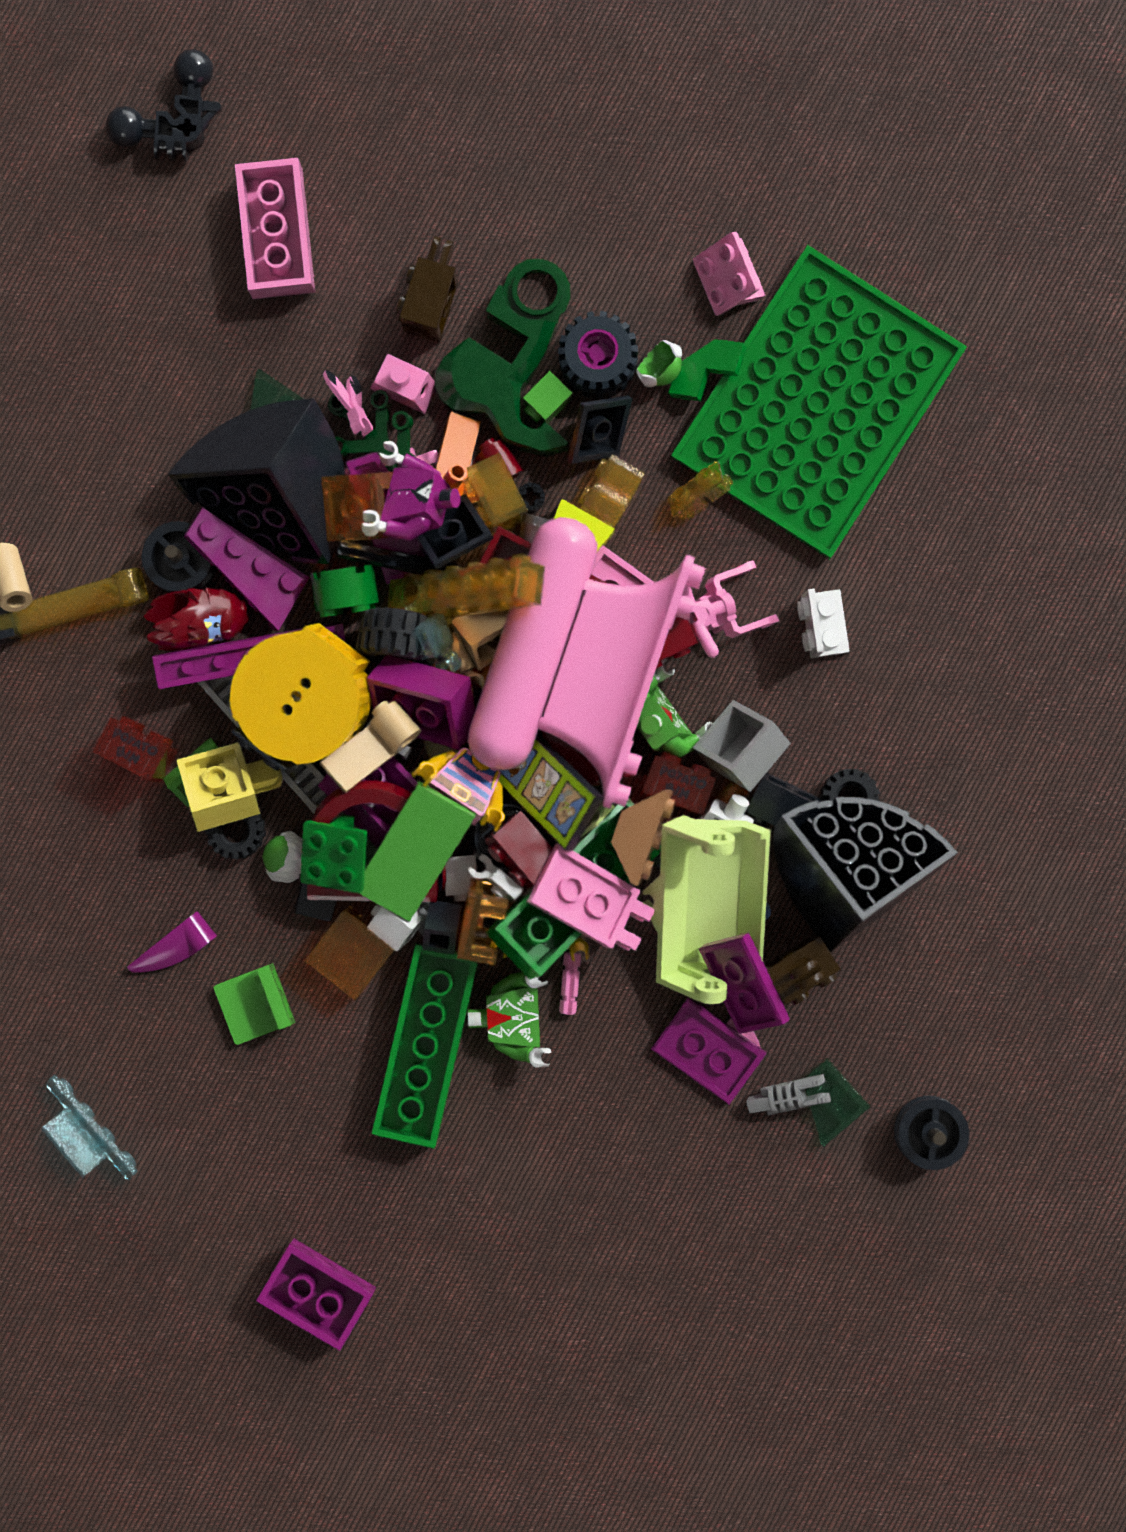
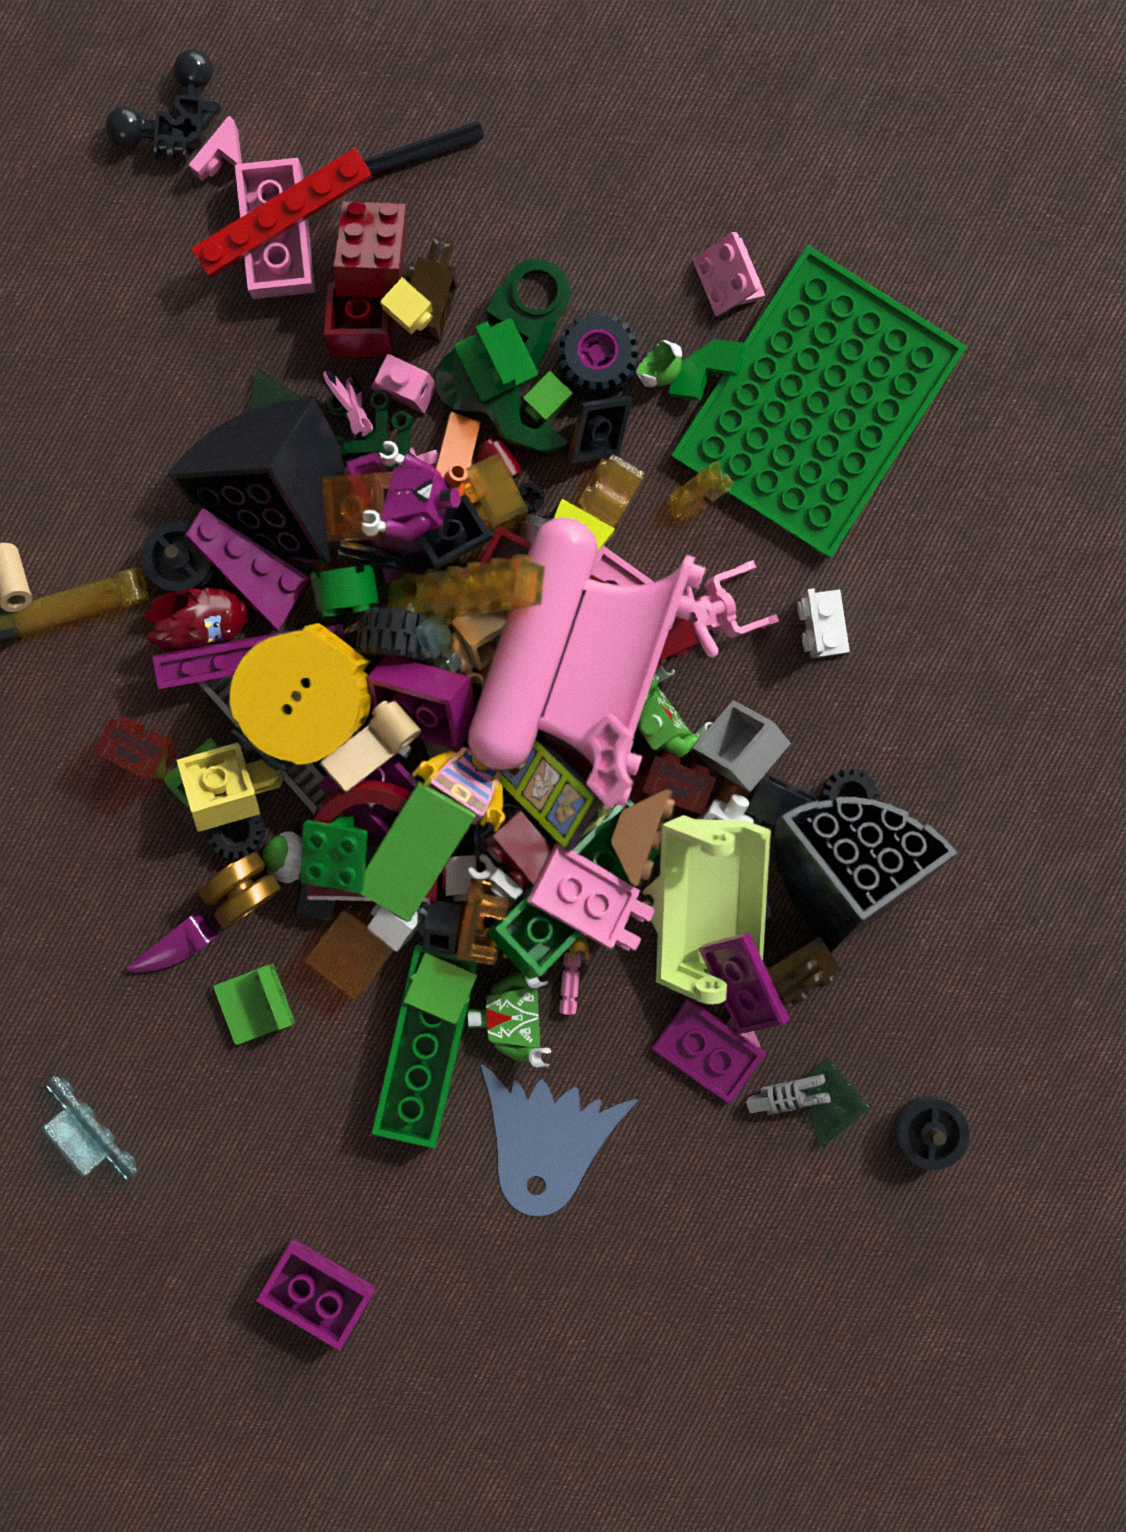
none -> bright pink slope [189,116,242,182]
none -> red plate [192,148,373,278]
none -> pearl gold wheel [198,852,282,929]
none -> dark red brick [324,283,395,358]
none -> dark red brick [334,201,407,297]
none -> black axle [364,121,484,176]
none -> light yellow brick [380,278,433,335]
none -> bright green piece [404,952,477,1025]
none -> green bracket [455,318,538,402]
none -> sand blue piece [481,1064,638,1216]
none -> bright pink tile [586,713,634,808]

